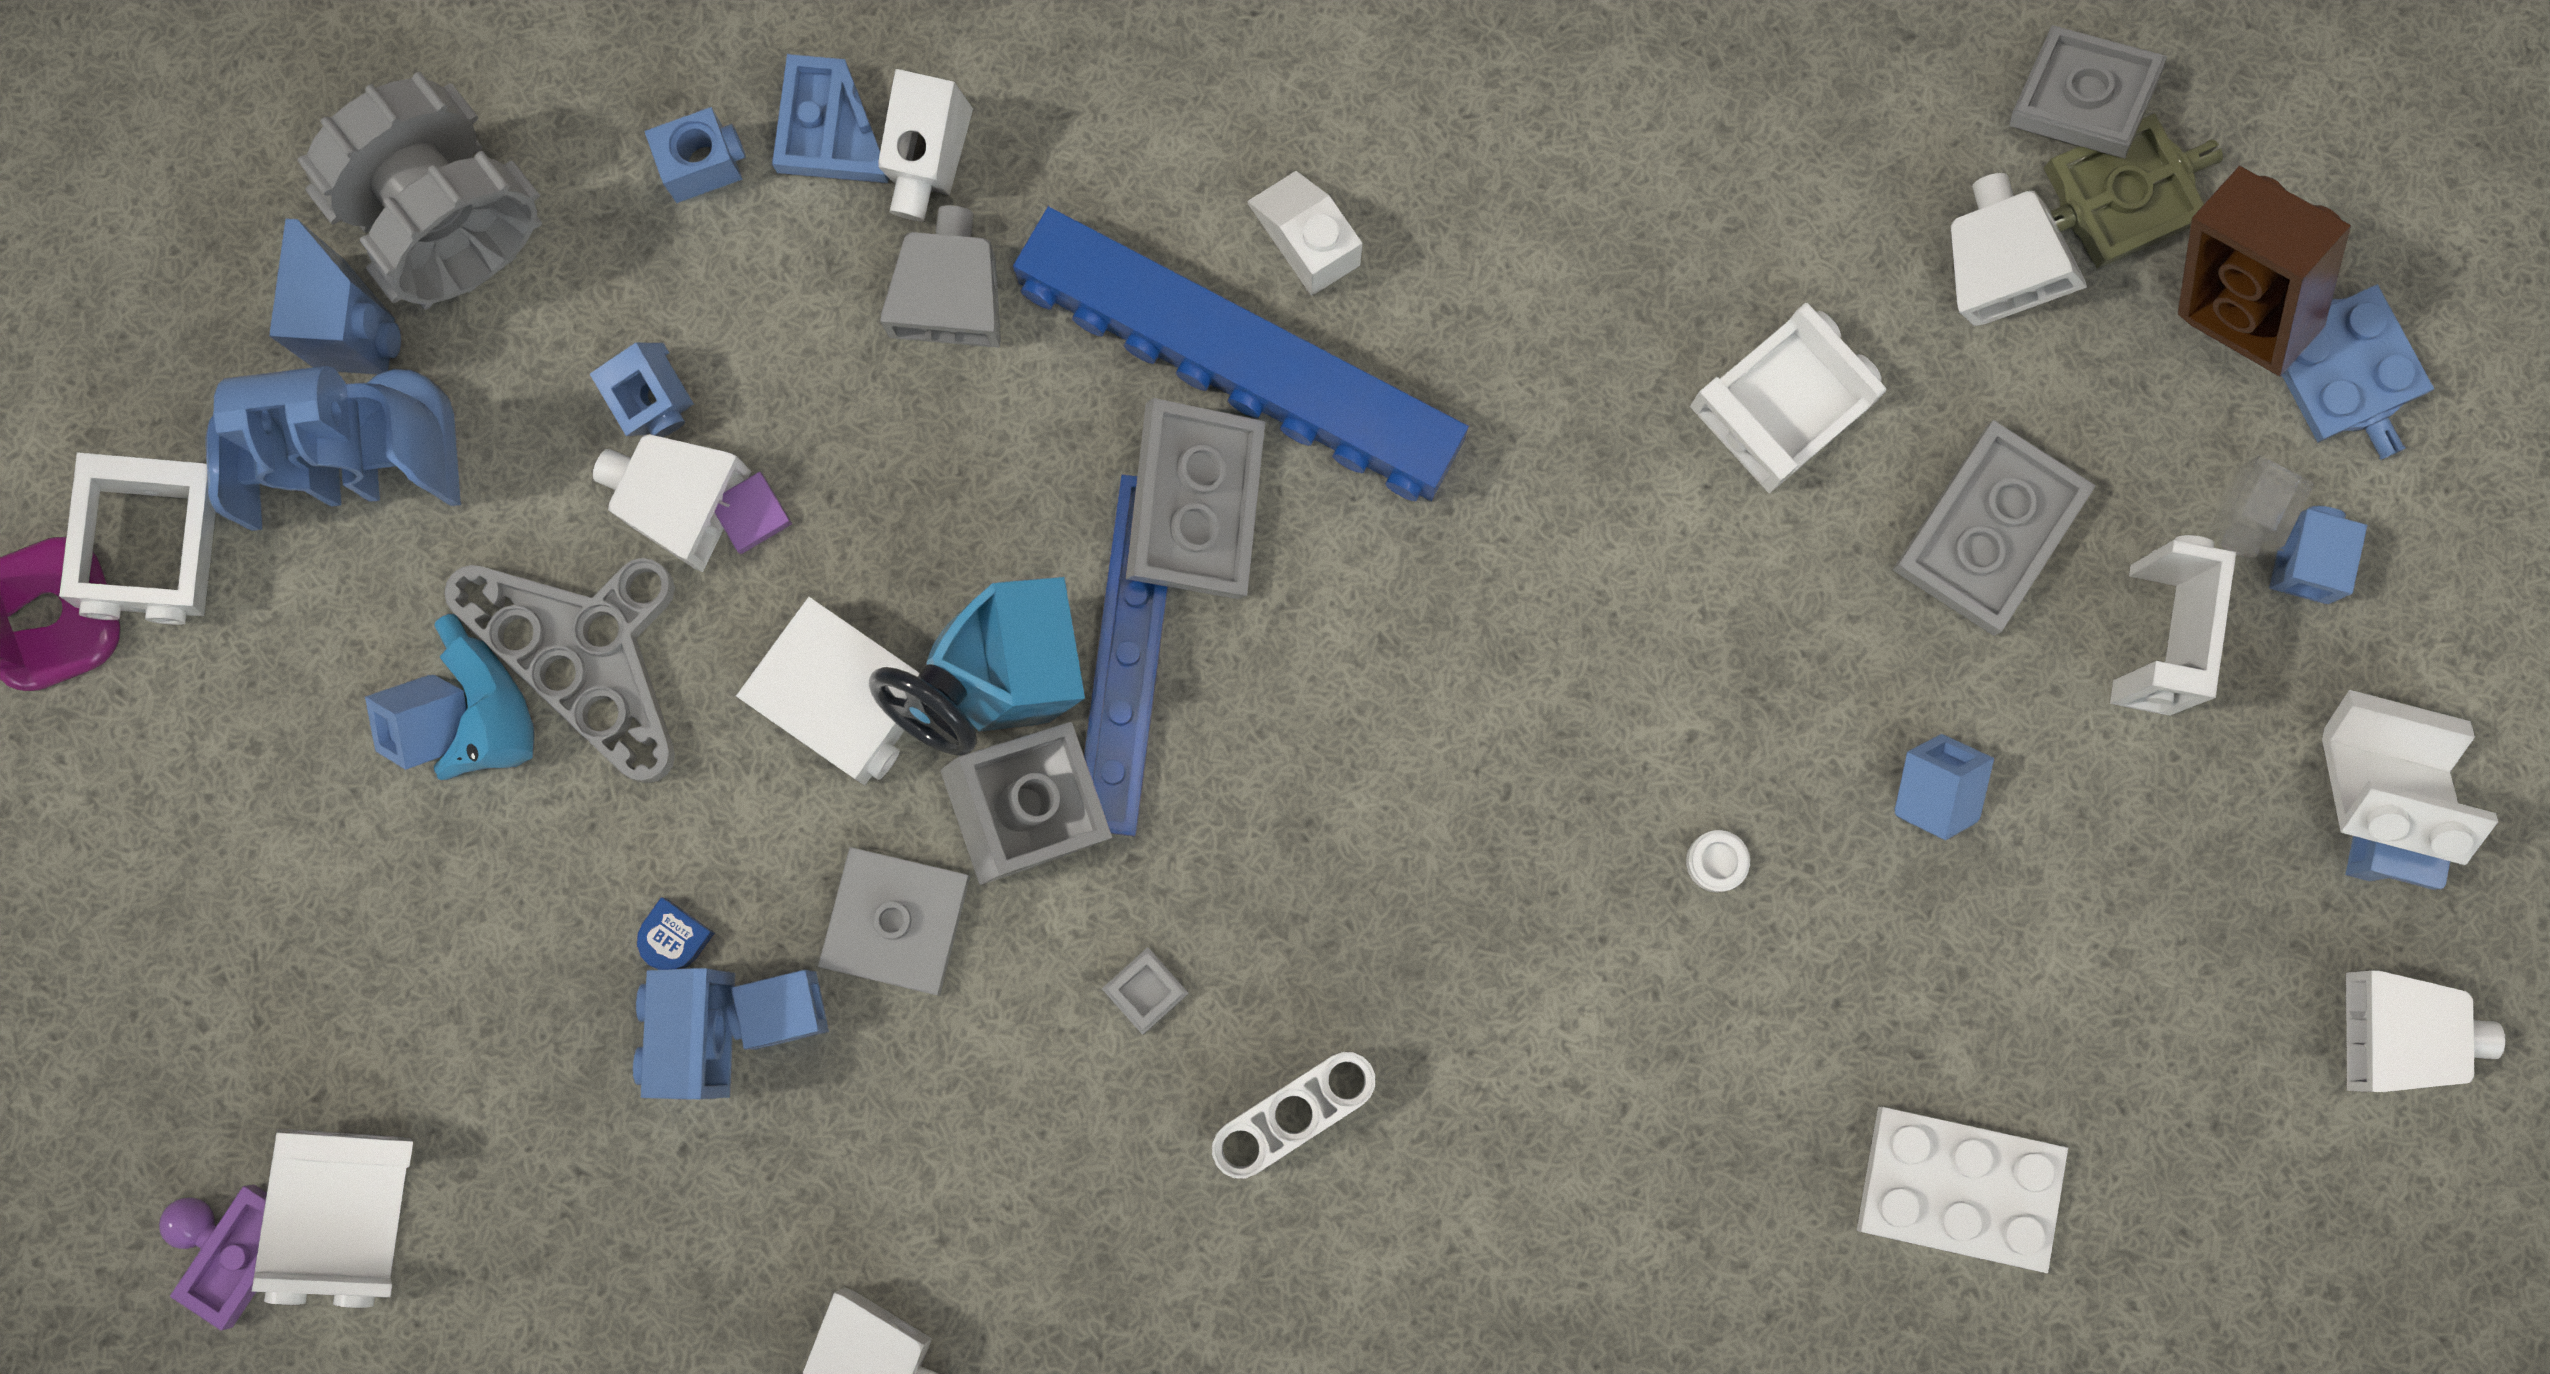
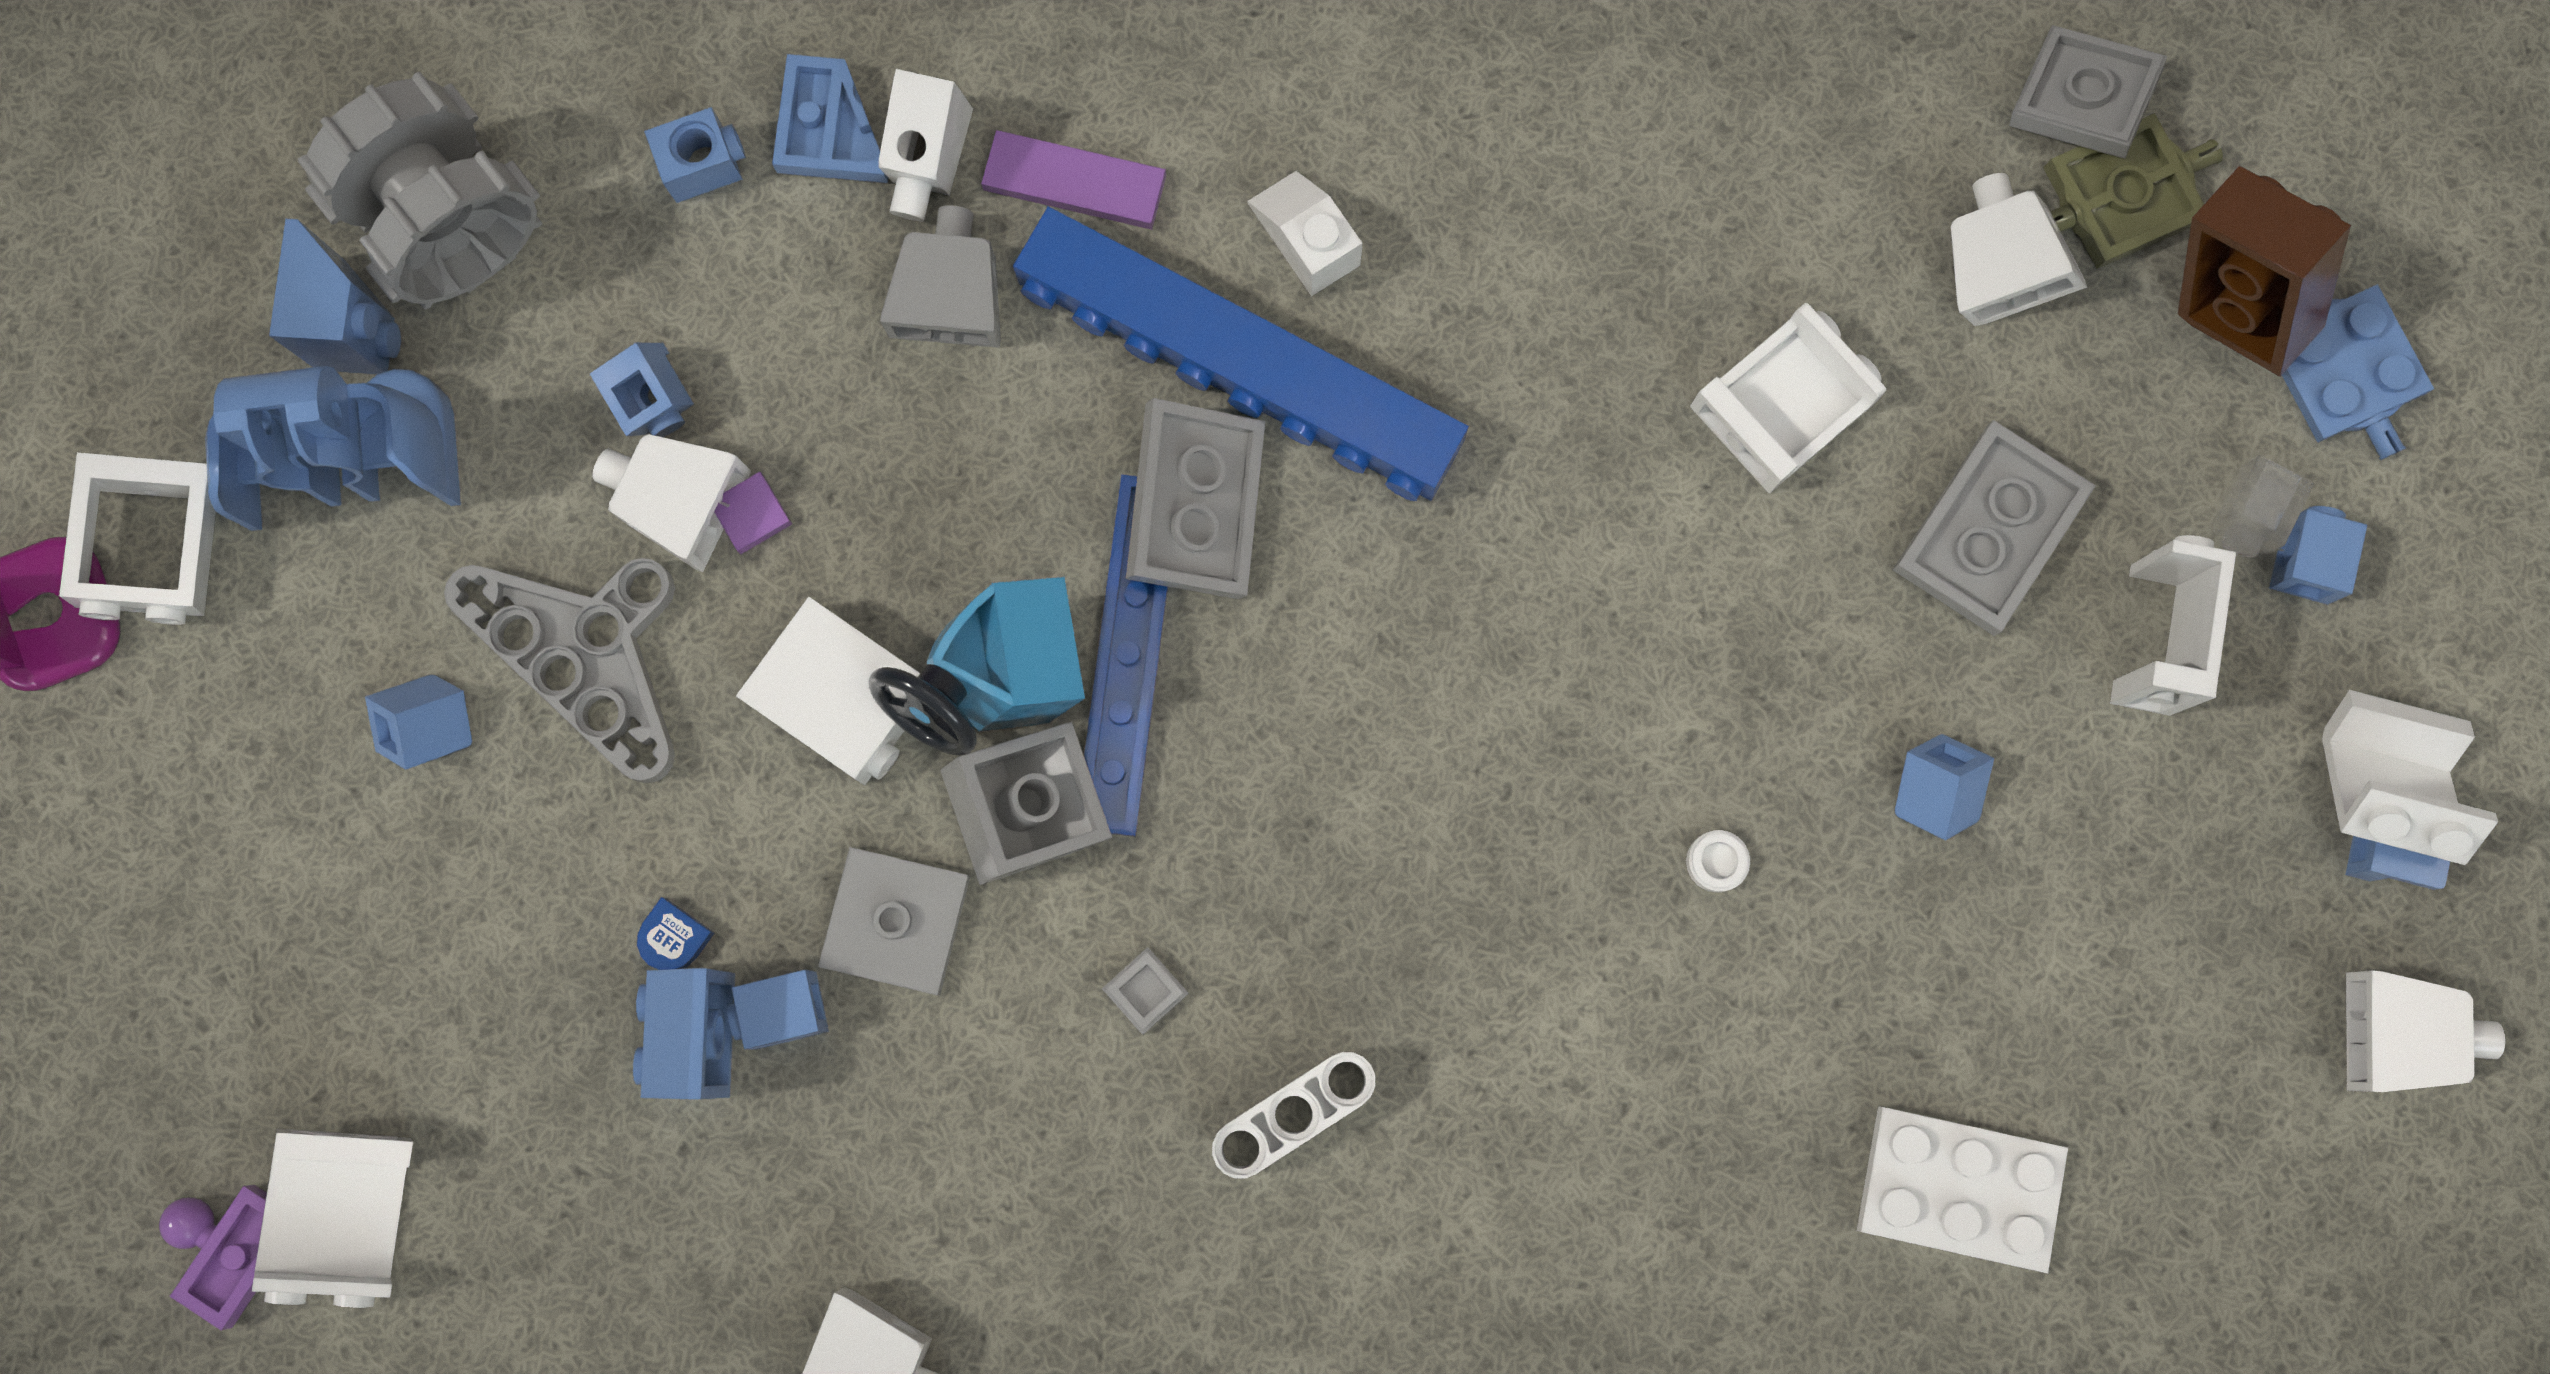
dark azure animal [434,614,534,780] -> none
none -> medium lavender tile [981,130,1166,230]

